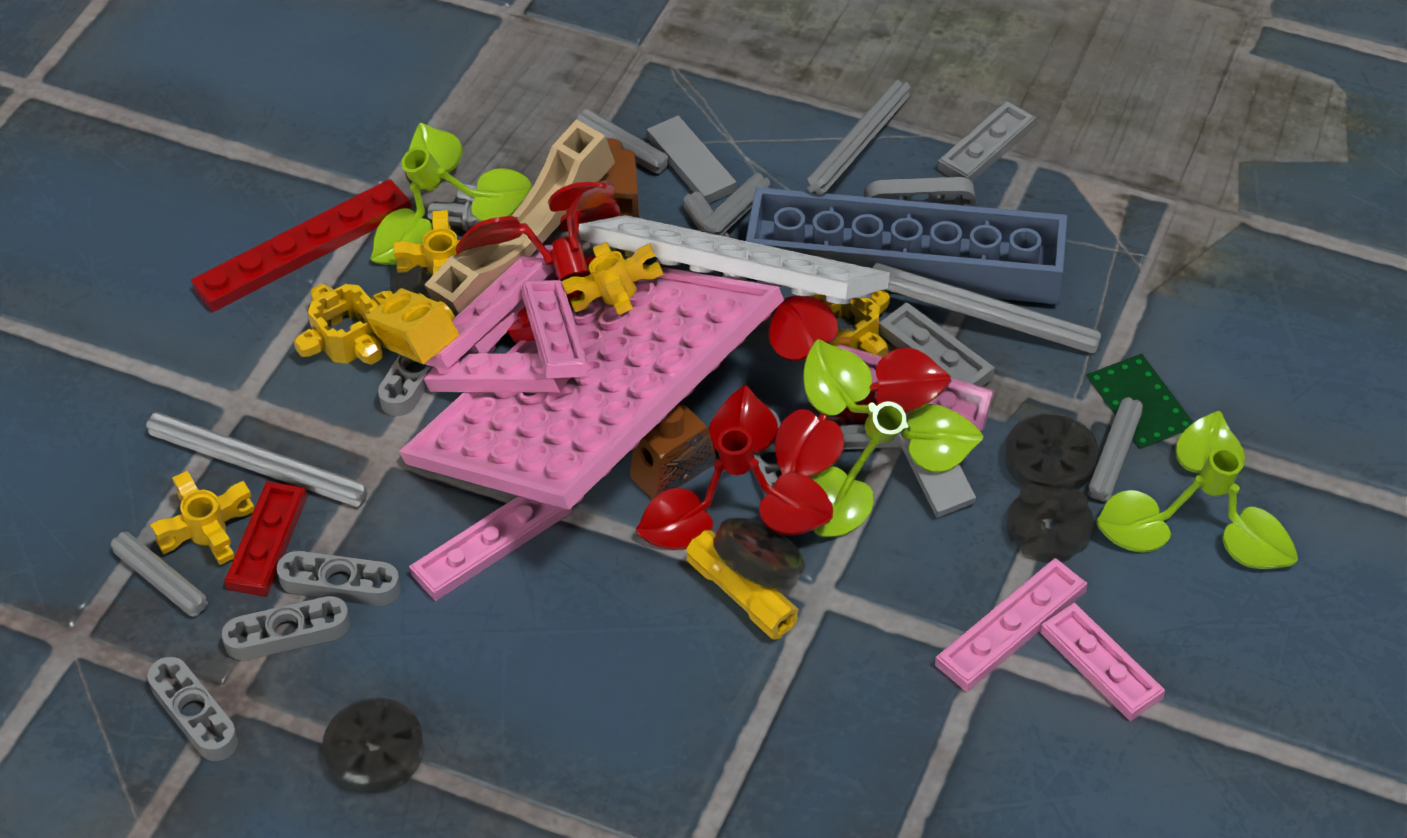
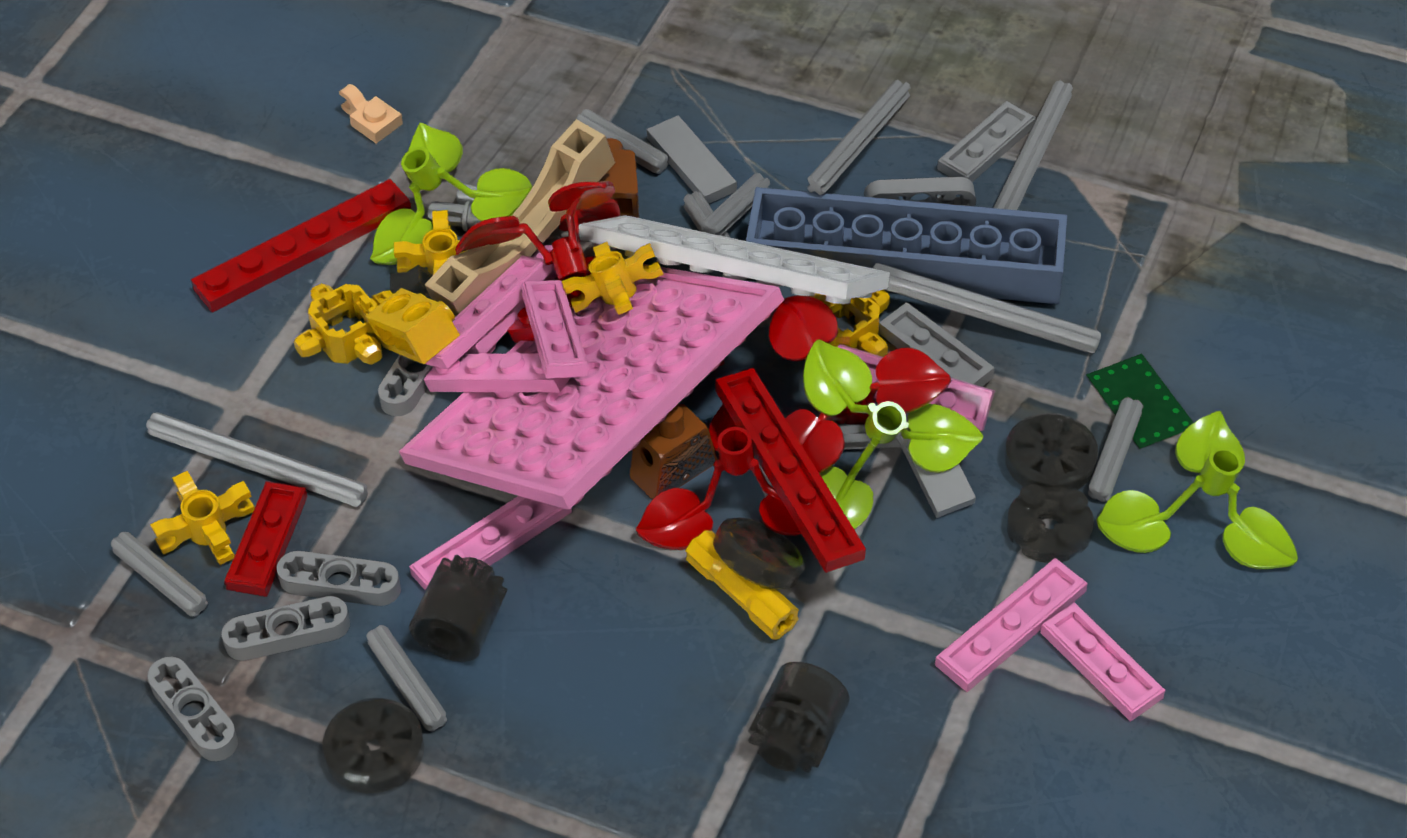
none -> light nougat plate [339,84,403,144]
none -> light grey axle [366,625,447,731]
none -> clear smoke gear [409,555,508,662]
none -> red plate [715,368,866,573]
none -> clear smoke gear [748,662,850,773]
none -> light grey axle [993,80,1073,210]

